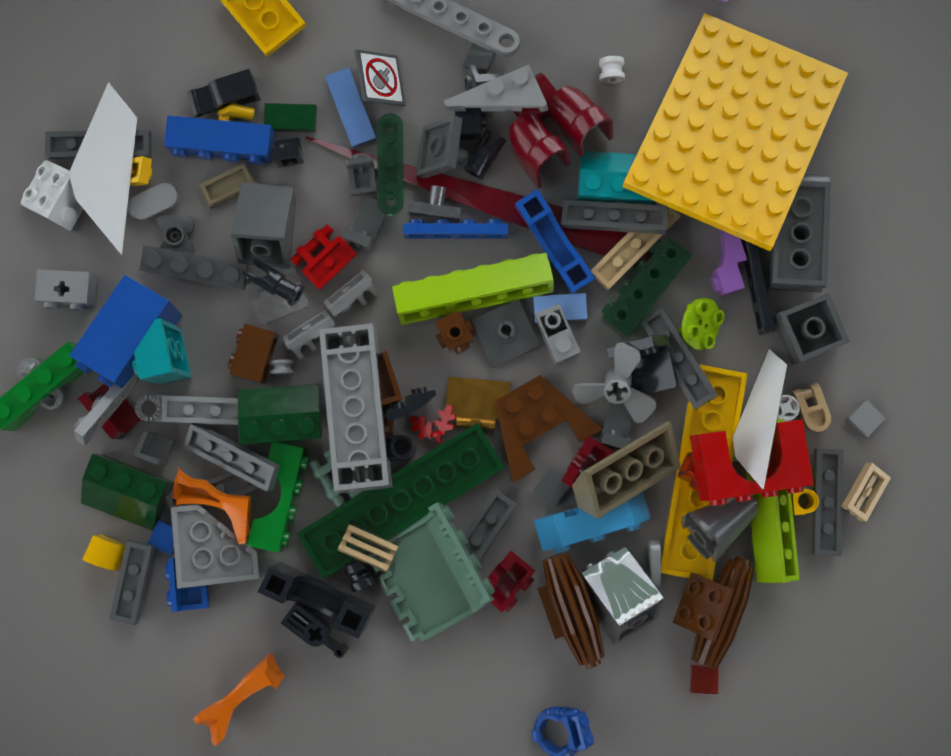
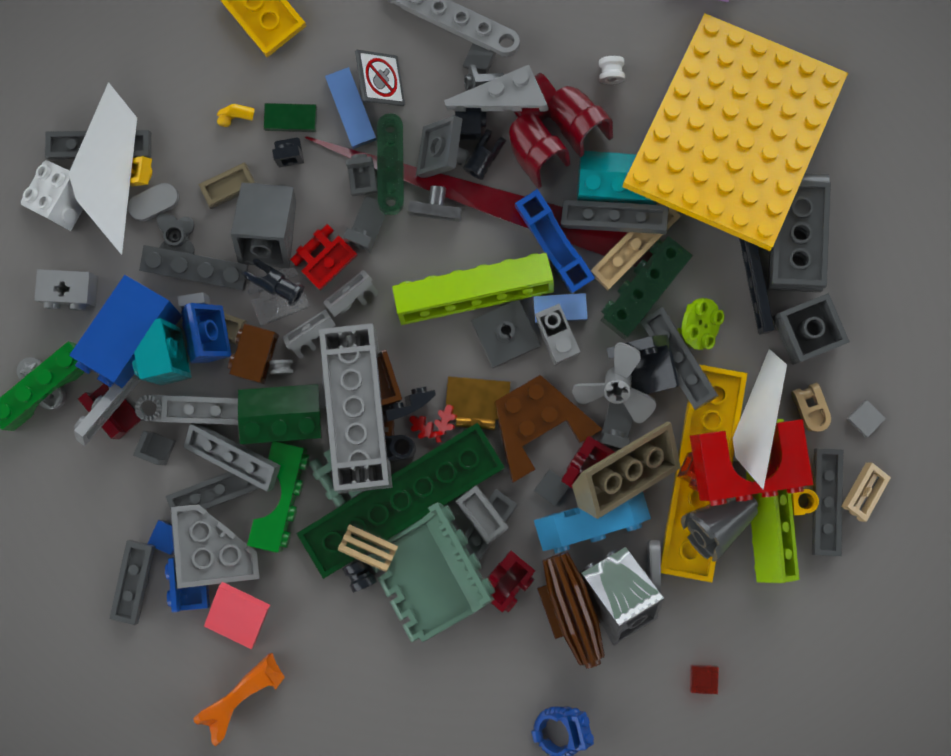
dark green slope [81,454,174,531] -> none
yellow brick [82,534,126,571] -> none
blue brick [164,115,275,165] -> none
orange animal [172,467,252,544] -> none
black piece [187,69,261,118] -> none
black arch [258,562,376,639] -> none
black piece [281,602,348,658] -> none
blue plate [403,219,508,239] -> none
reddish brown brick [435,311,475,354] -> none
reddish brown plate [672,555,755,670] -> none
medium lavender slope [710,229,747,297] -> none
white wheel [777,395,800,422] -> none
none -> light grey tile [177,292,210,309]
none -> blue slope [181,303,232,363]
none -> coral tile [204,582,270,649]
none -> dark tan tile [224,313,247,346]
none -> light grey tile [455,485,509,544]

